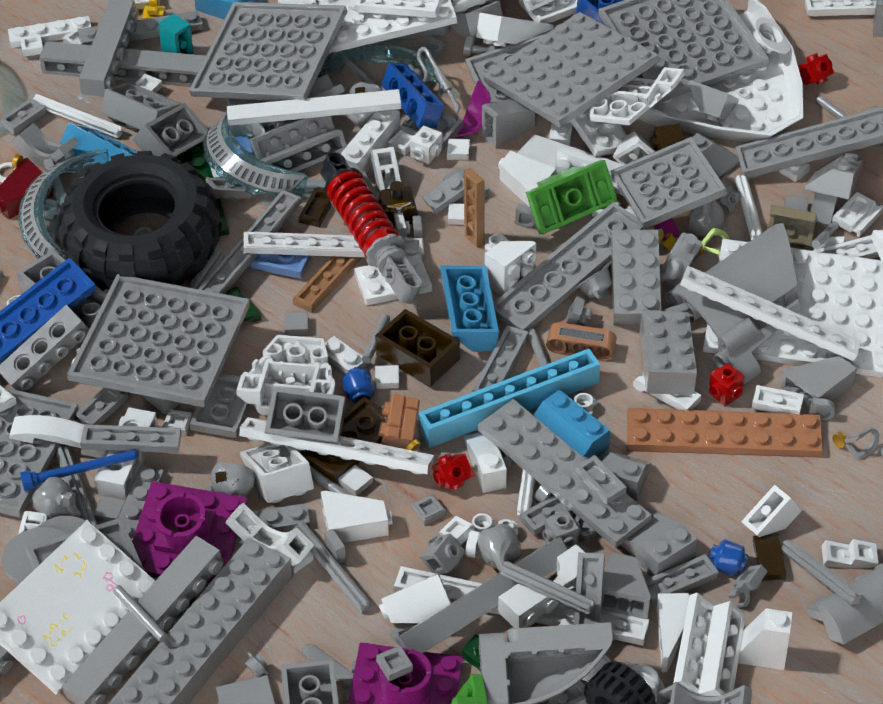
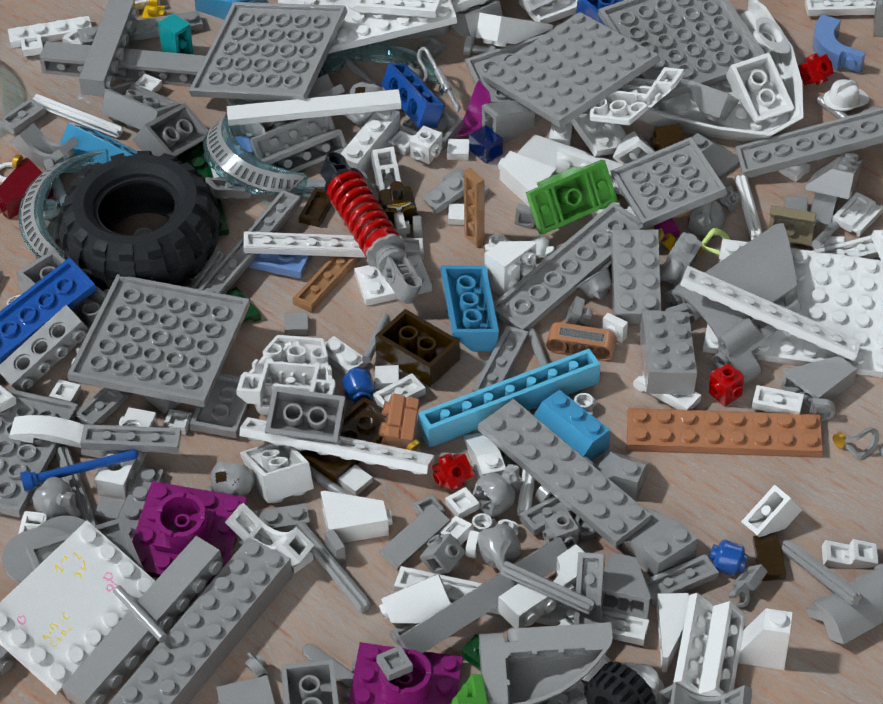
light grey plate [575,455,627,505] -> none
none -> white tile [49,379,82,403]
none -> white plate [373,373,426,408]
none -> light grey tile [379,504,450,570]
none -> white plate [445,487,480,519]
none -> clear blue brick [469,125,503,164]
none -> light grey piece [472,464,523,518]
none -> white piece [532,236,555,267]
none -> white plate [603,313,628,343]
none -> white slope [726,53,795,123]
none -> medium blue arch [813,14,865,73]
none -> white piece [823,79,870,111]

